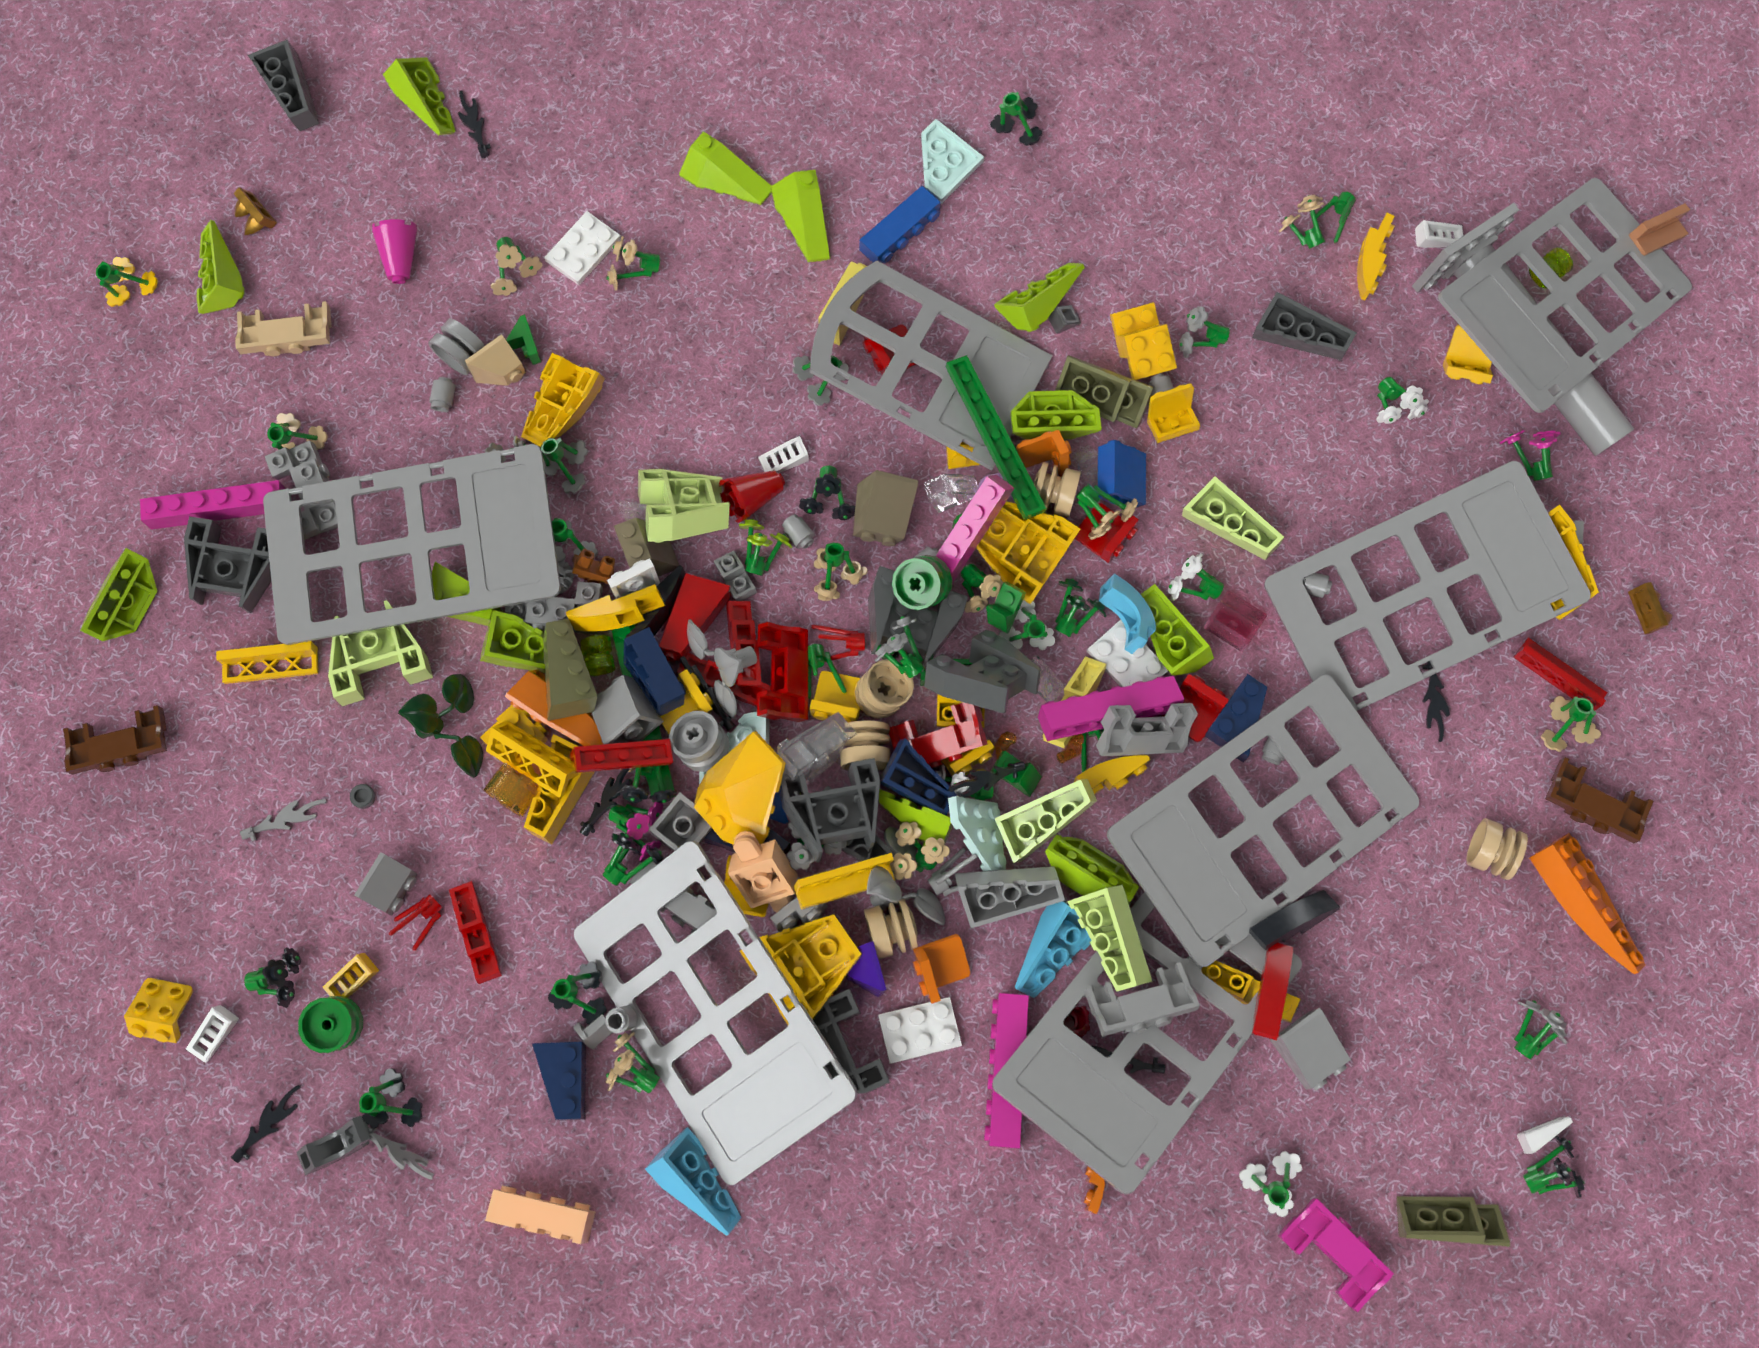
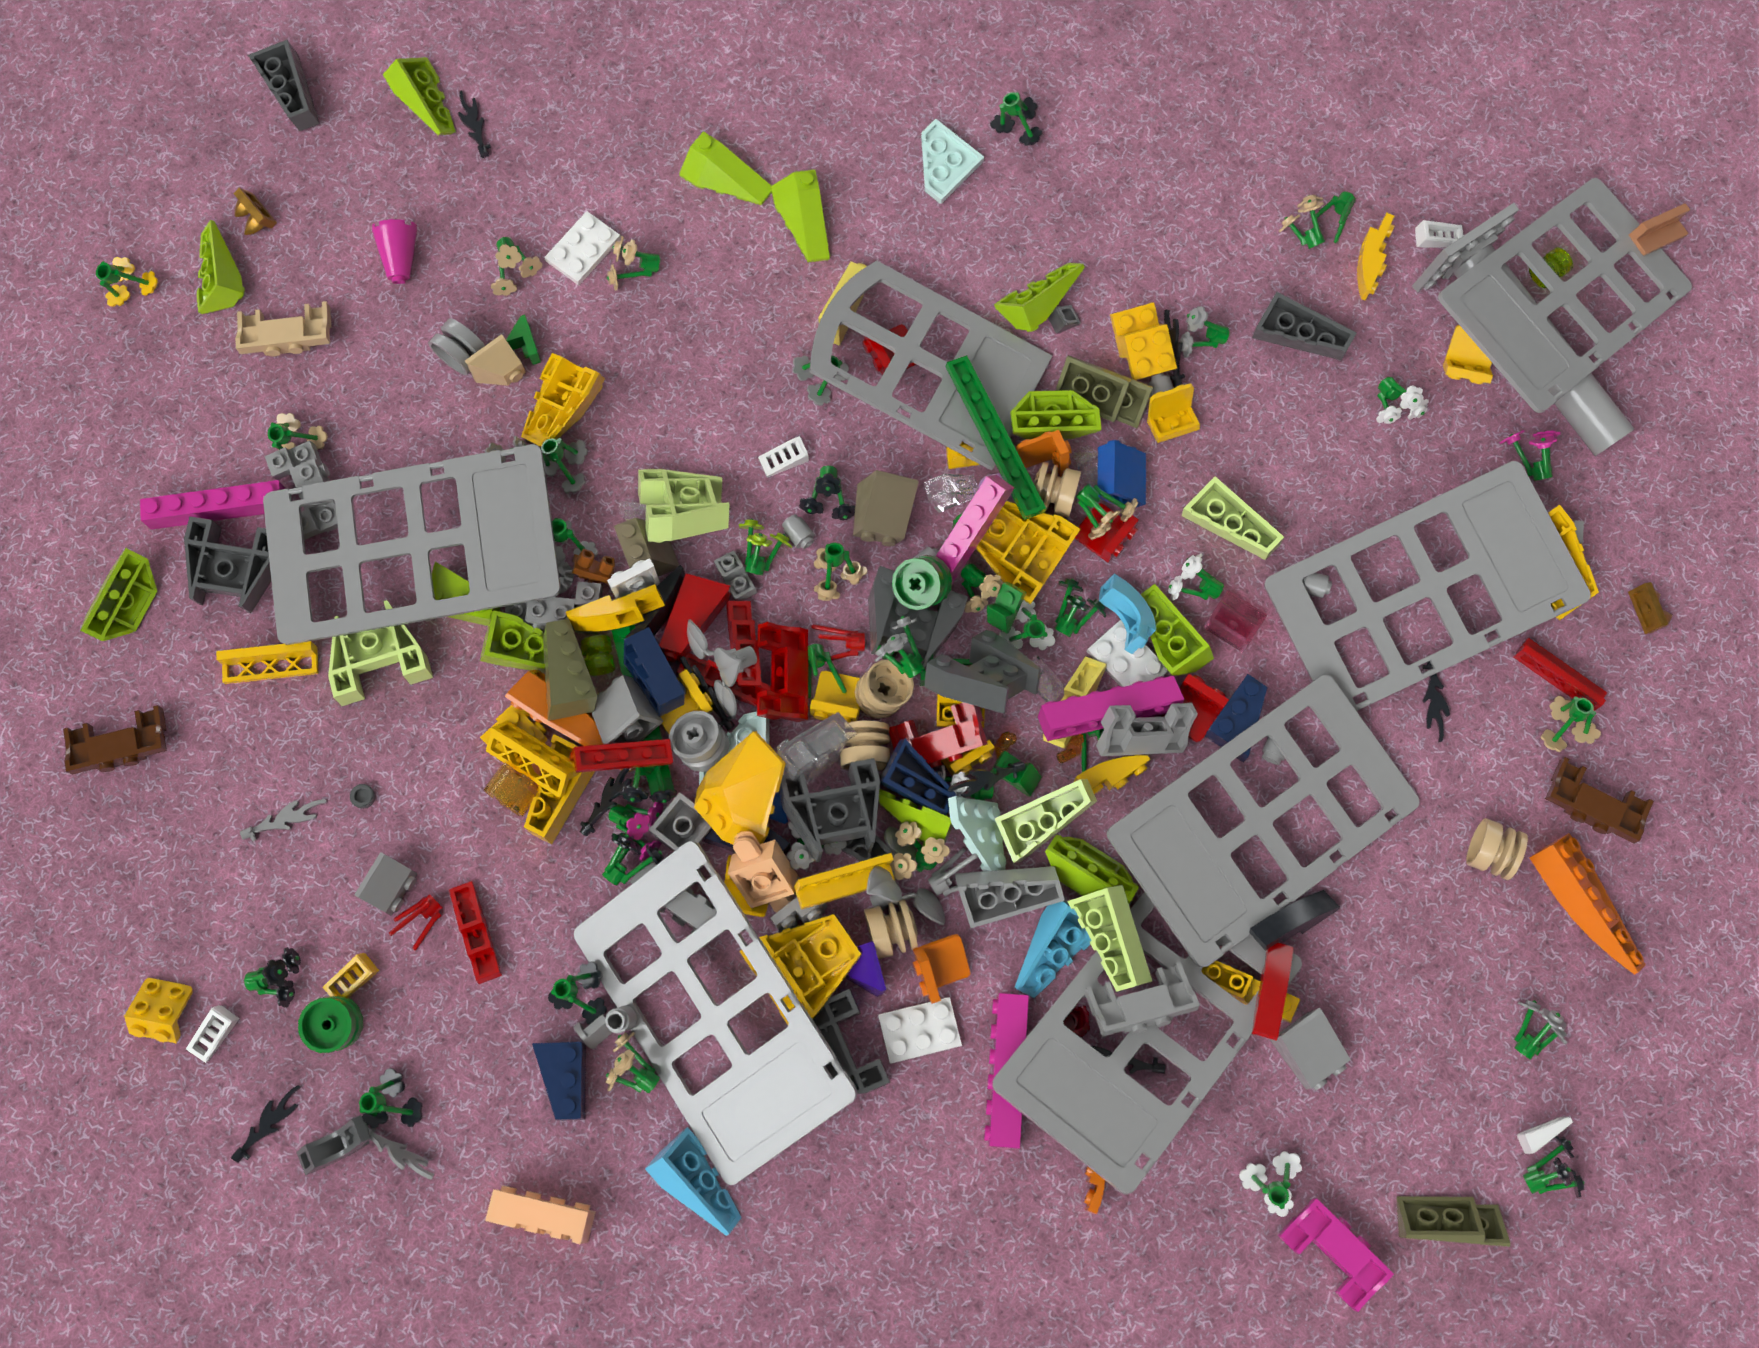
dark green plant [398,674,483,778] -> none
light grey brick [429,377,456,412] -> none
red cone [719,470,785,523] -> none
blue brick [859,186,940,263] -> none
none -> black piece [1164,309,1185,388]

